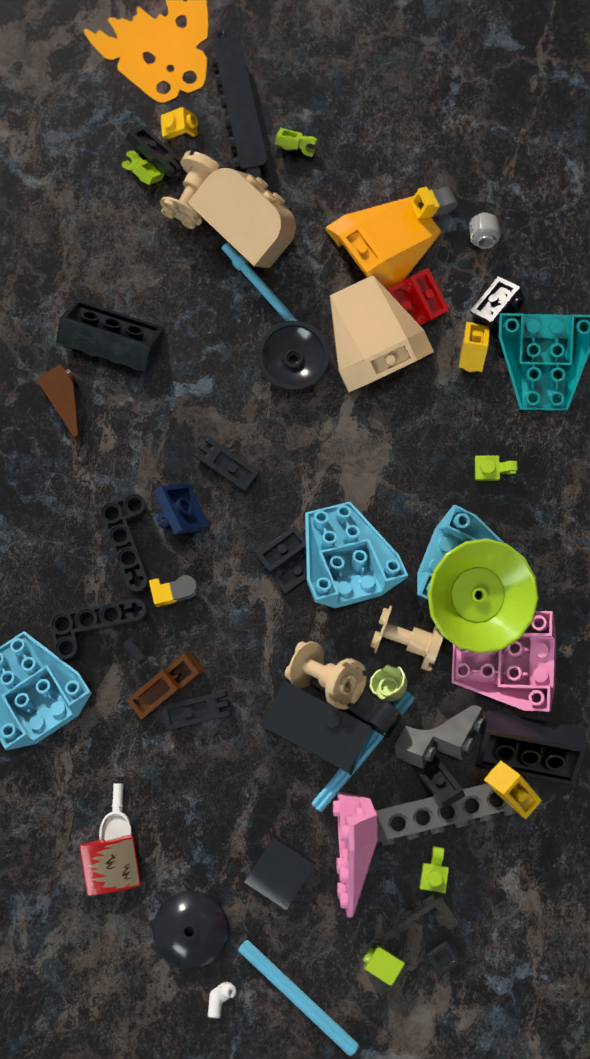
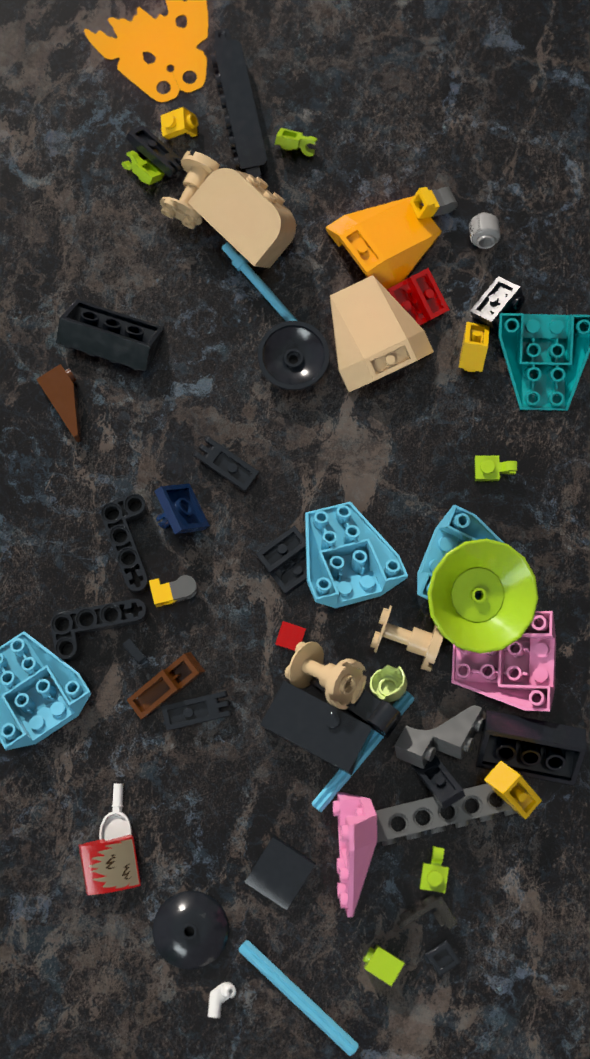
none -> red tile [275,621,306,651]

